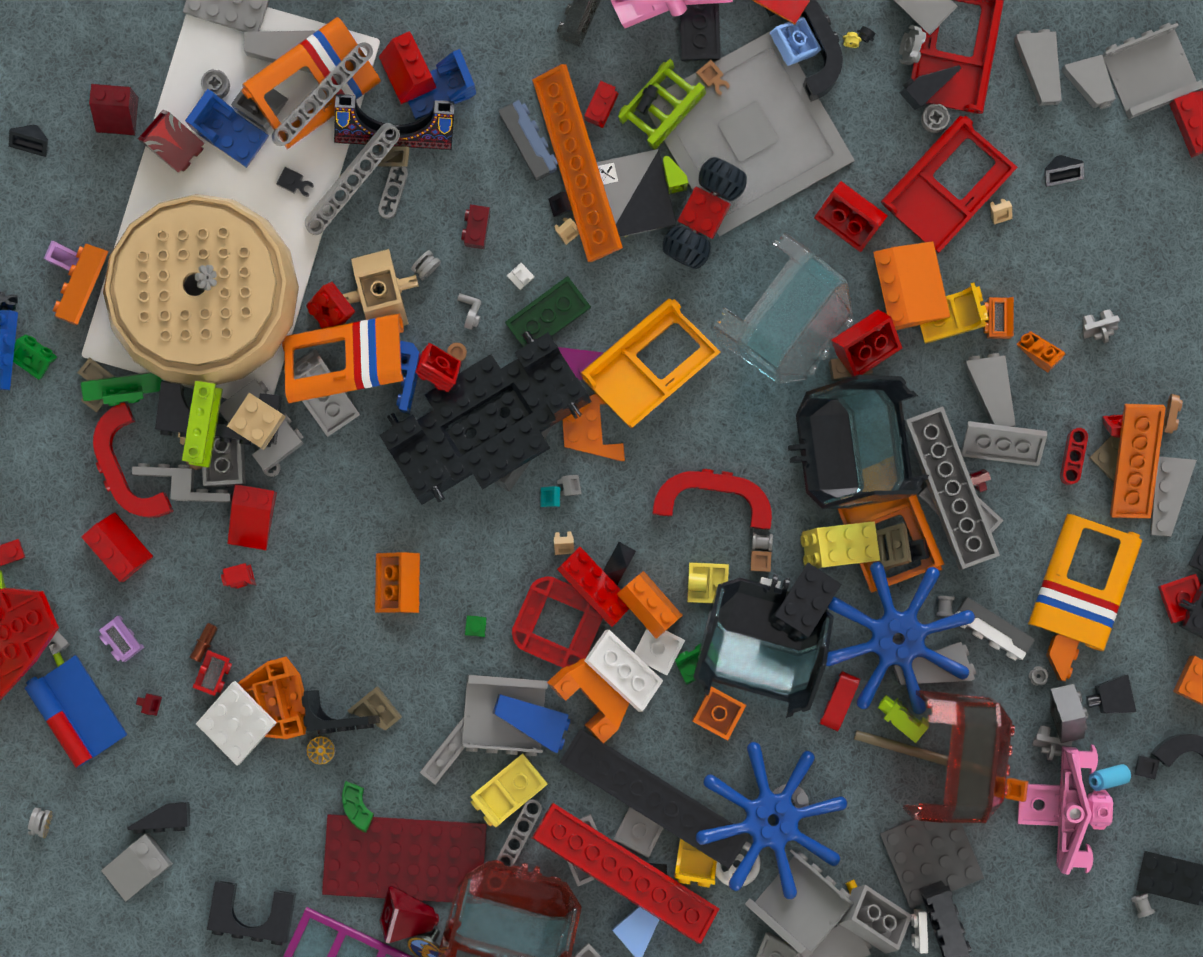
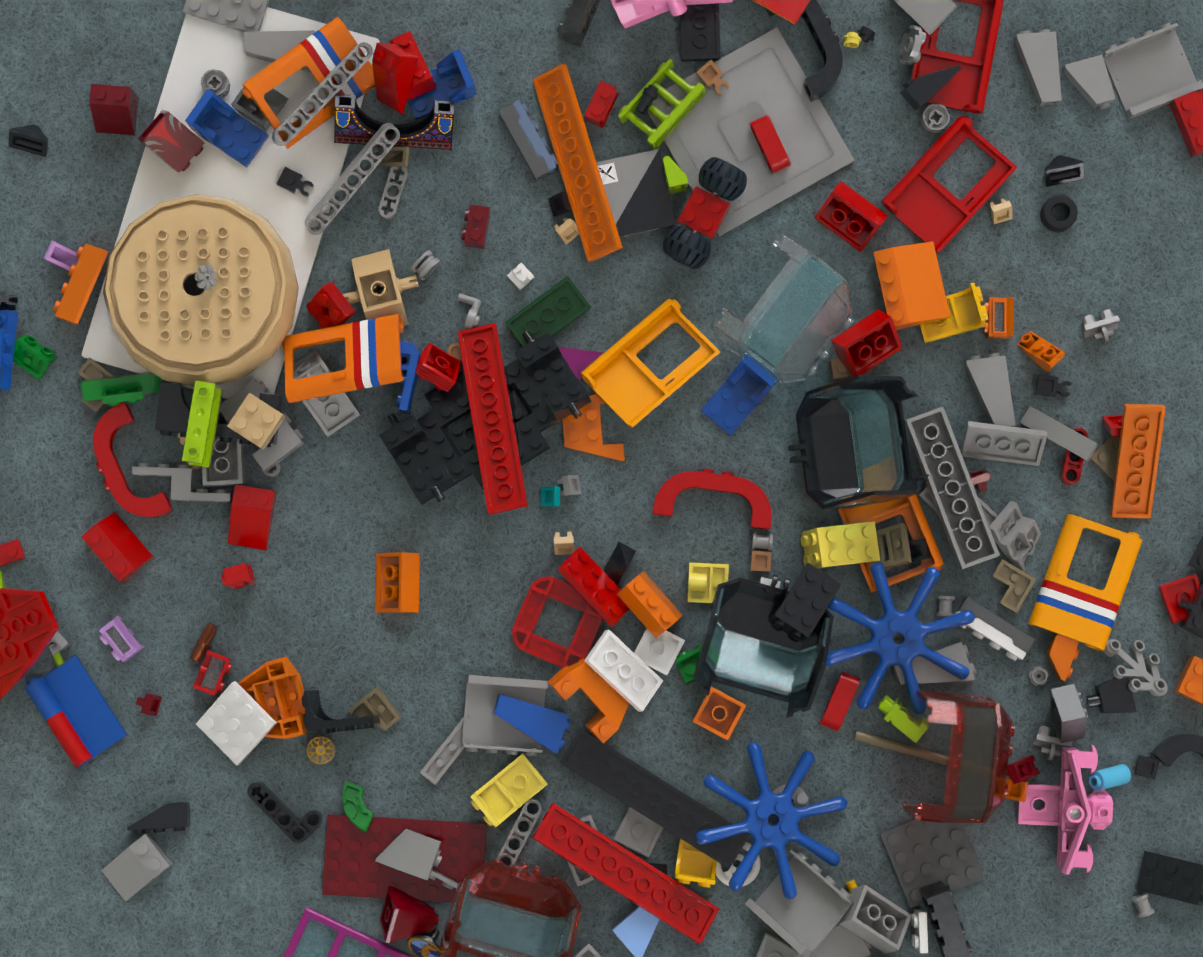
light grey wheel [28,807,52,838] -> none
black arch [207,880,296,945] -> none
green plate [465,615,487,637] -> none
light blue brick [770,17,821,66] -> none
light grey wing [1150,457,1197,537] -> none
medium nougat plate [1163,394,1183,434] -> none
none -> black beam [247,782,323,843]
none -> red slope [372,43,418,114]
none -> light grey slope [375,829,441,880]
none -> light grey bracket [430,850,460,890]
none -> red plate [457,323,528,515]
none -> blue bracket [701,355,777,436]
none -> red beam [749,115,791,174]
none -> light grey slope [989,501,1041,572]
none -> dark tan plate [992,559,1036,613]
none -> dark red plate [1007,755,1040,785]
none -> light grey tile [1020,406,1098,461]
none -> black plate [1035,374,1072,397]
none -> black tyre [1040,195,1078,232]
none -> light grey plant [1104,639,1168,696]

